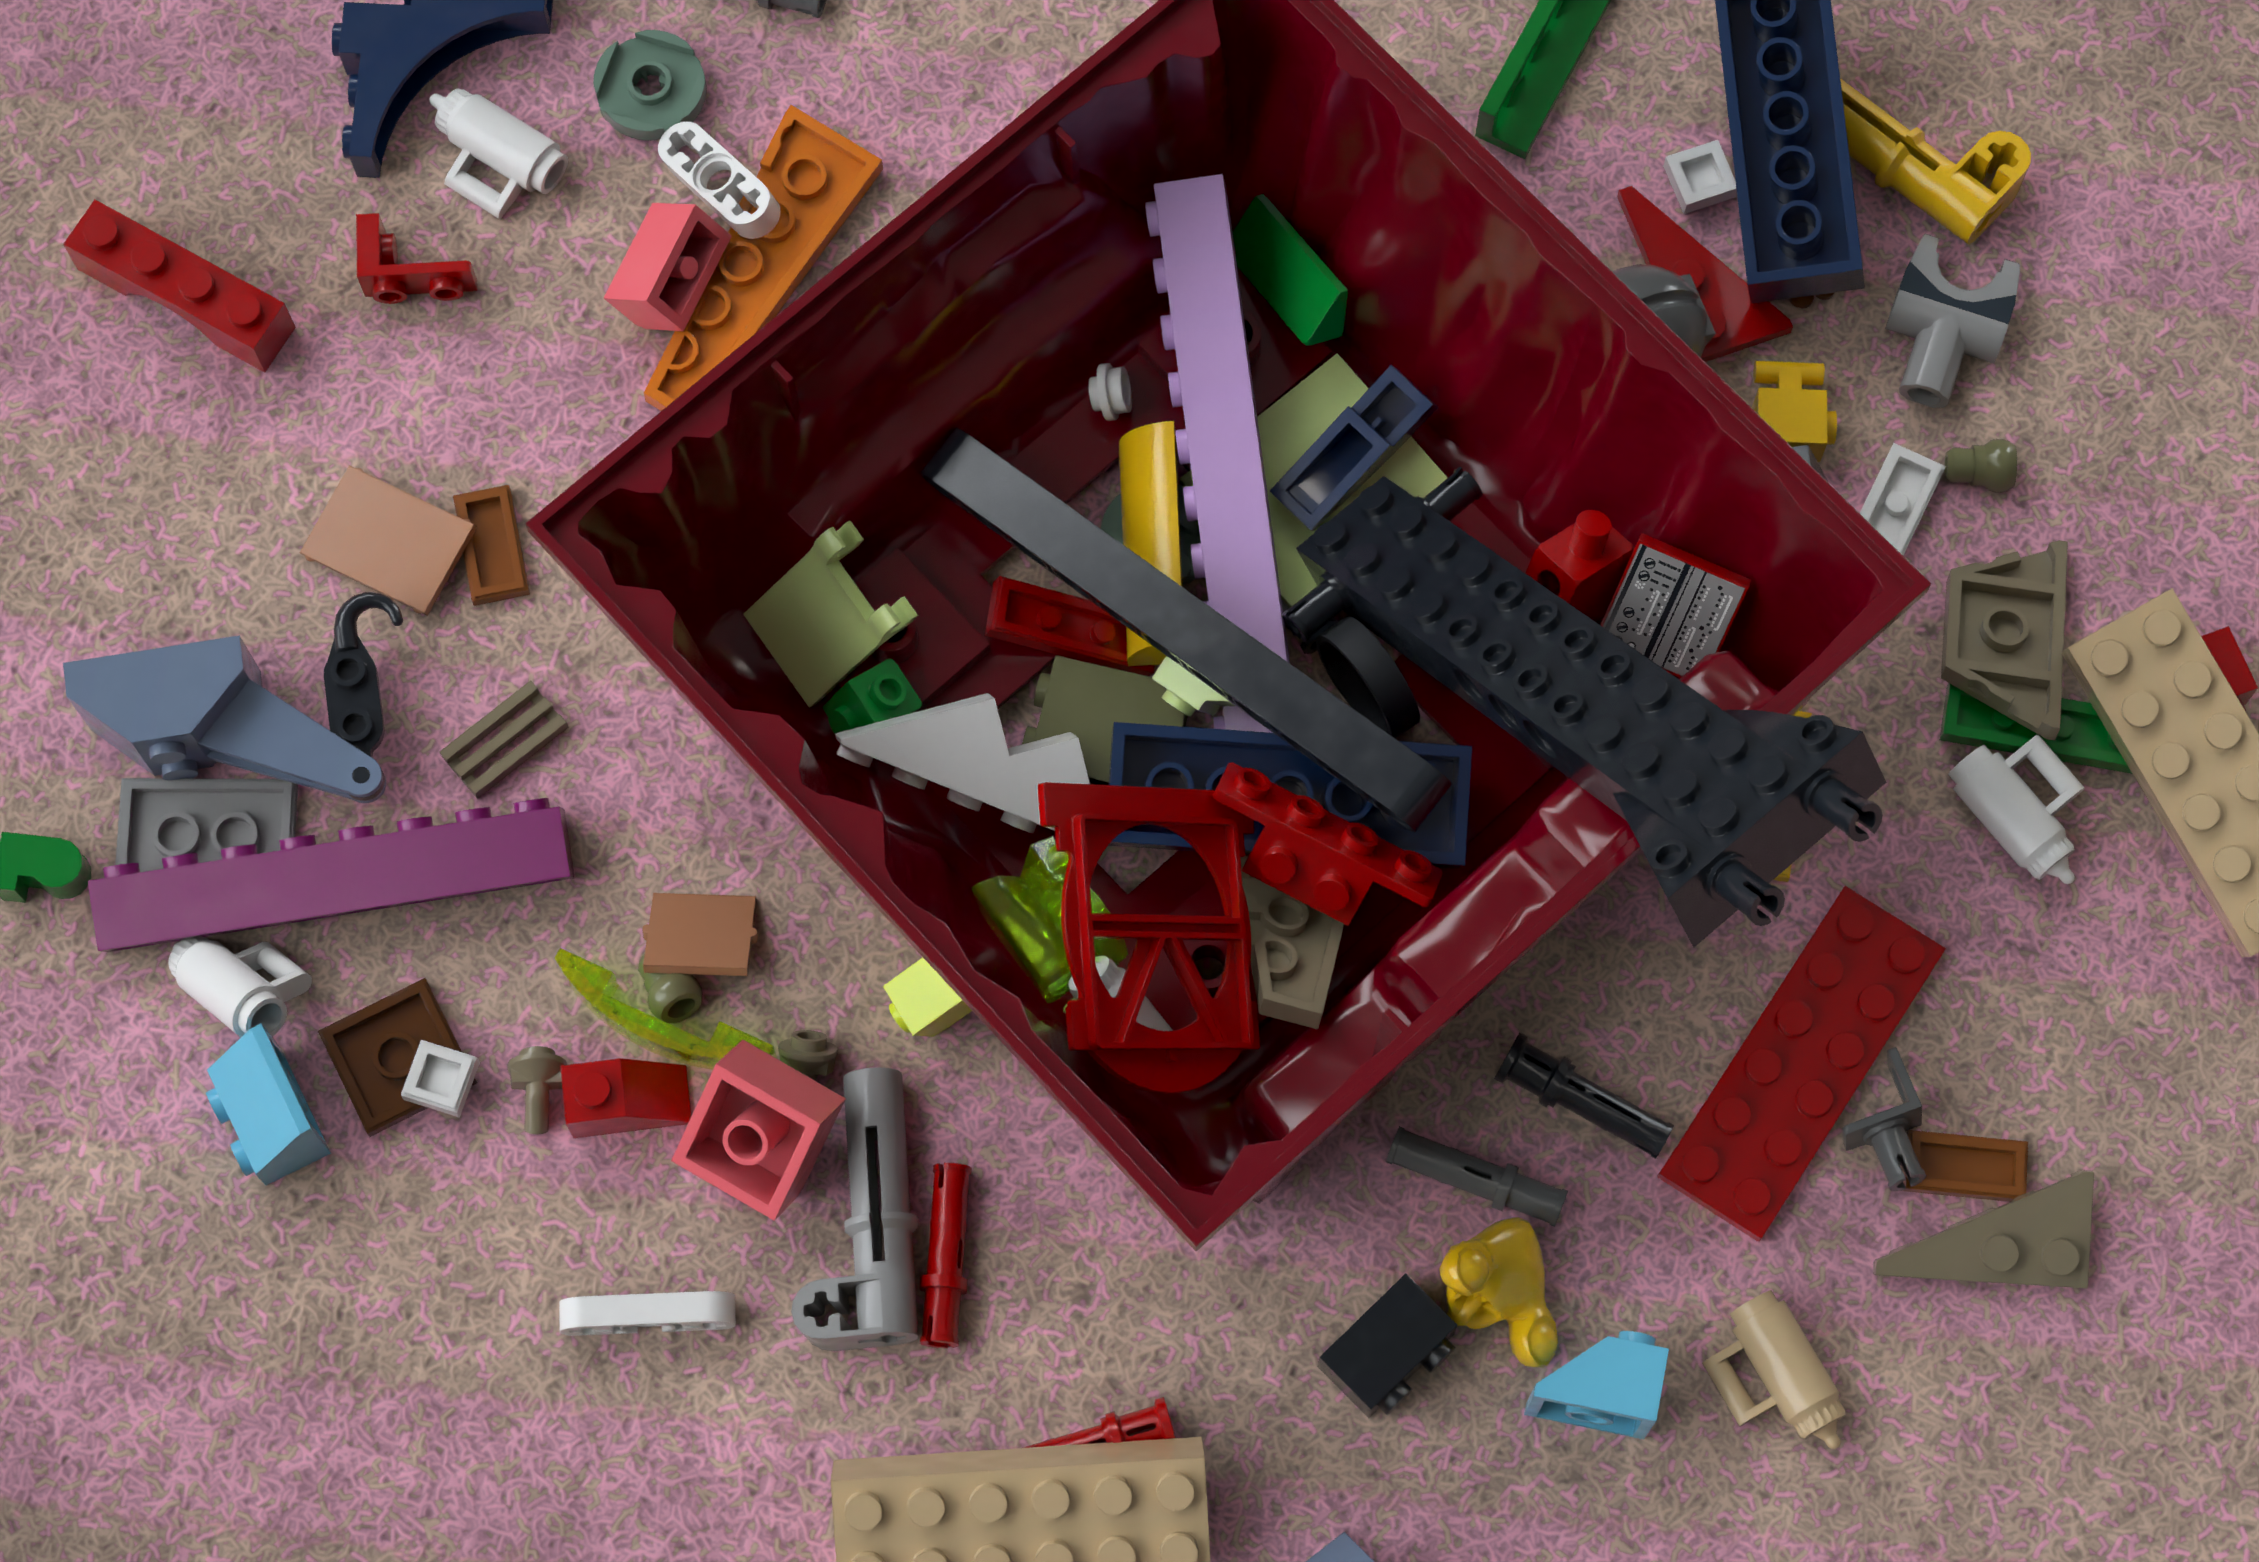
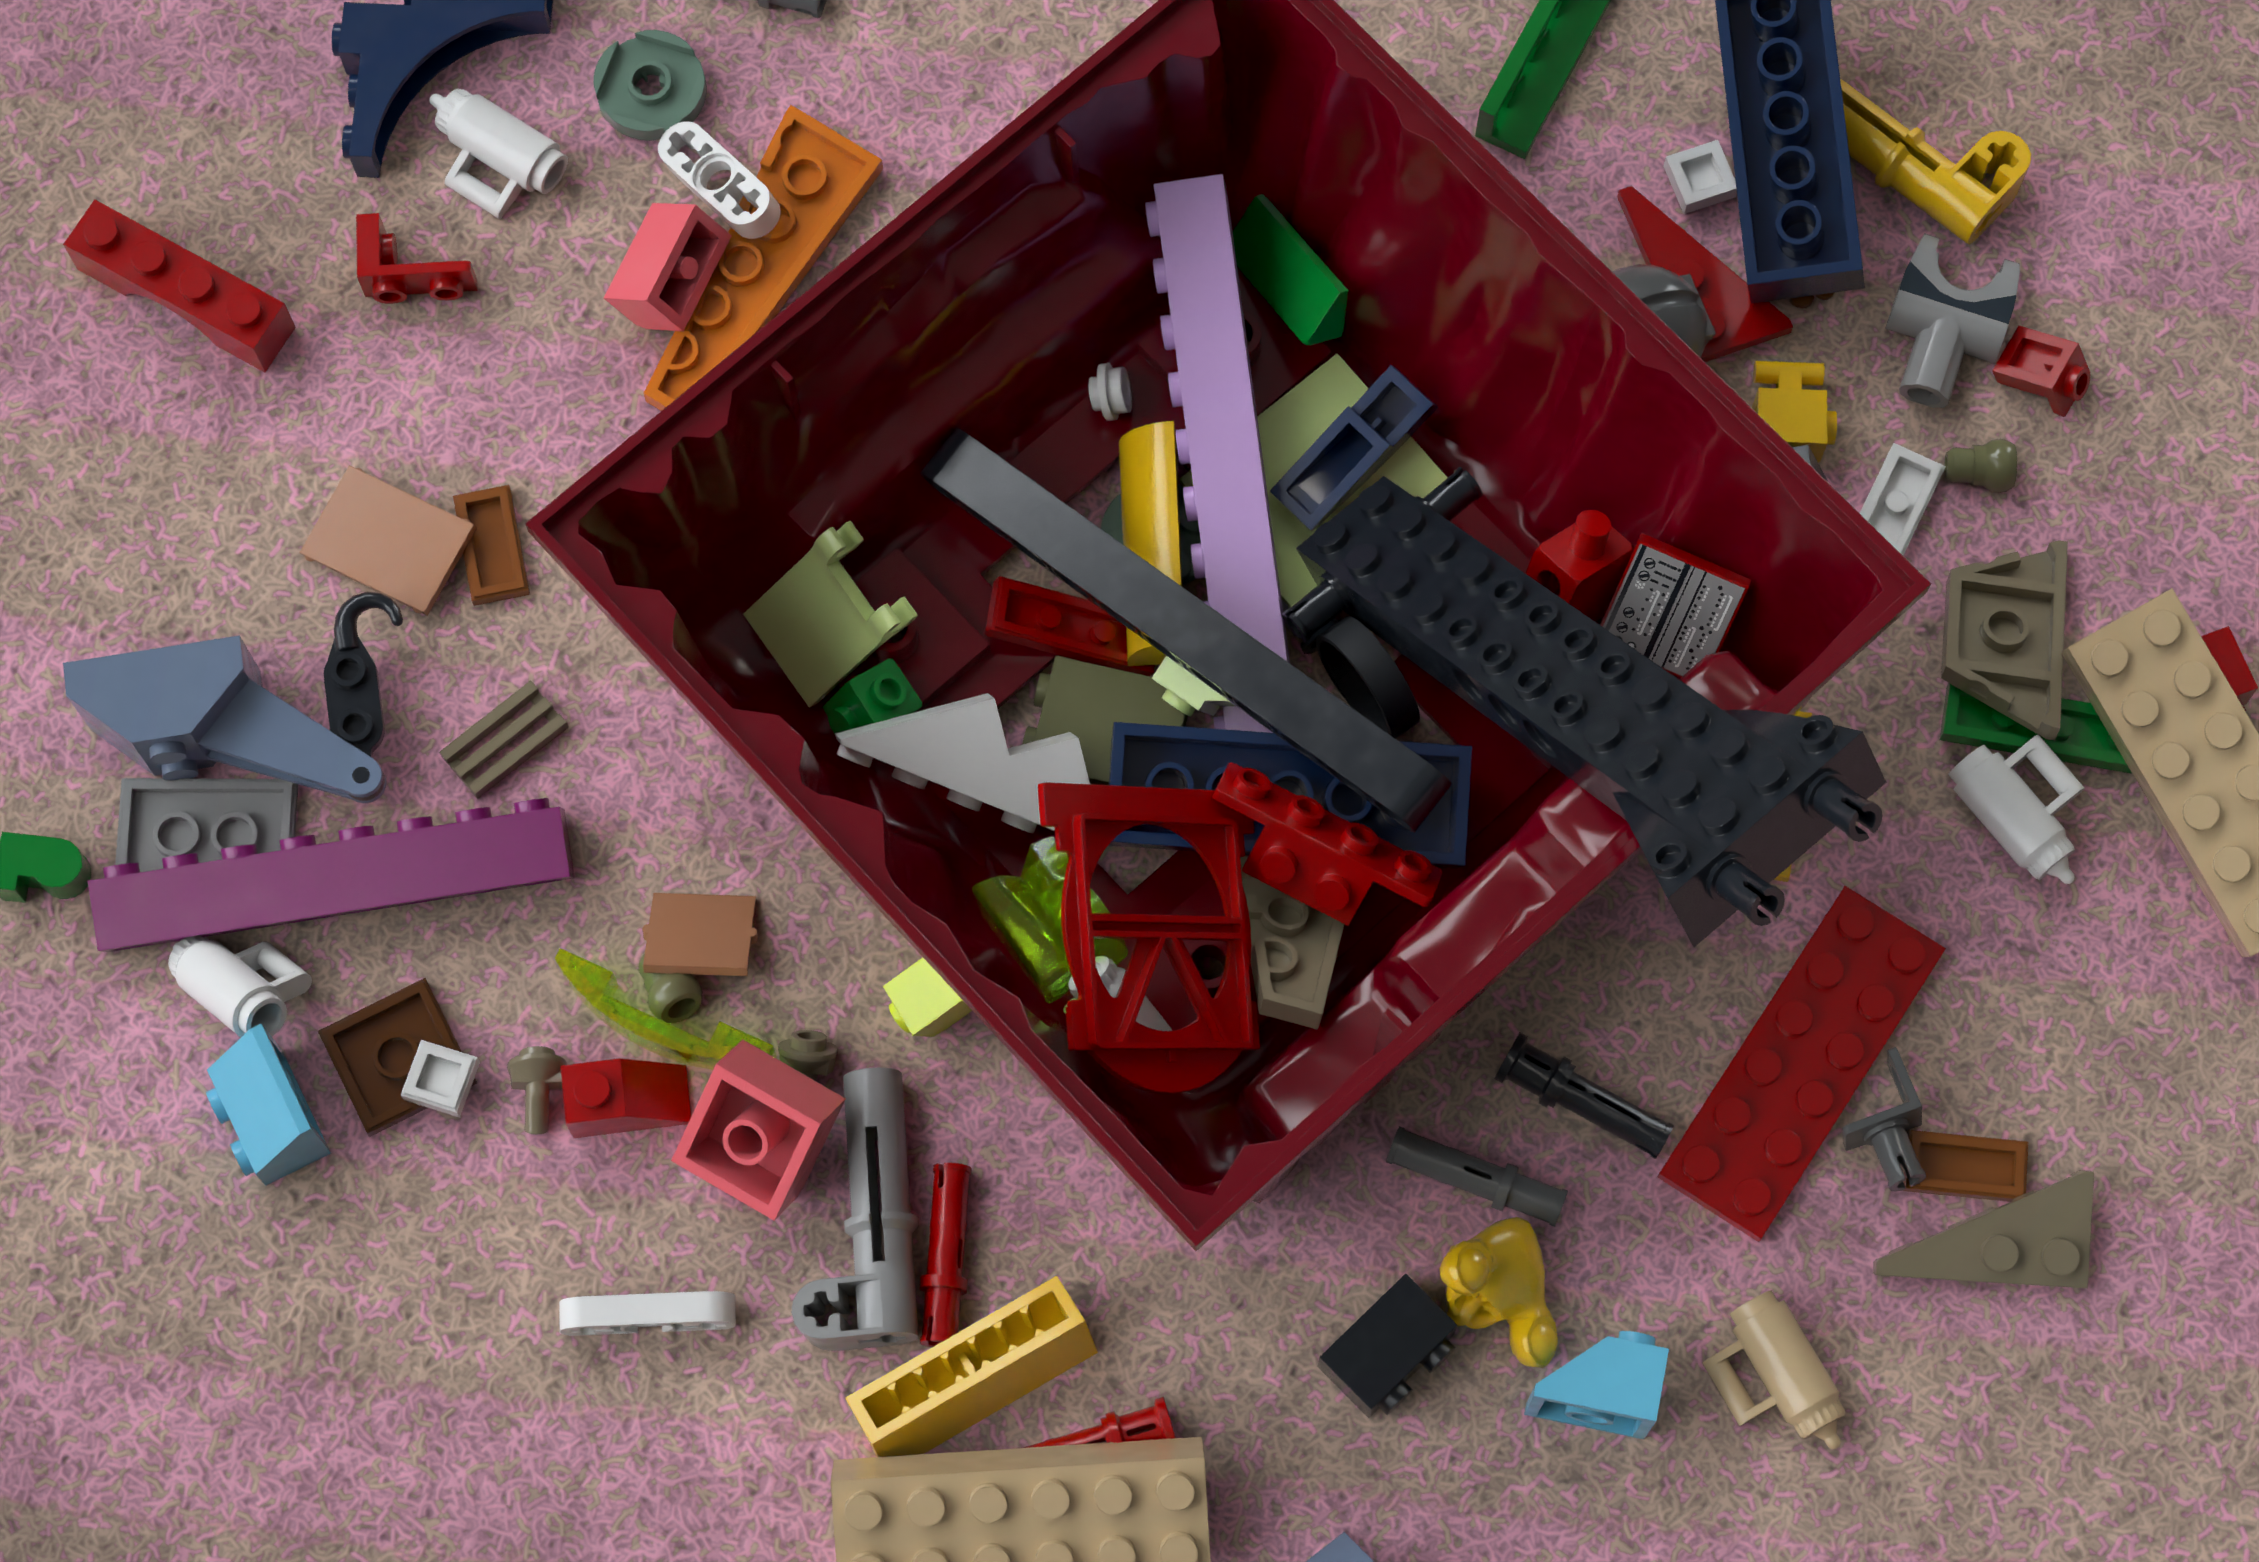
none -> yellow brick [845,1276,1098,1457]
none -> red bracket [1992,325,2090,417]

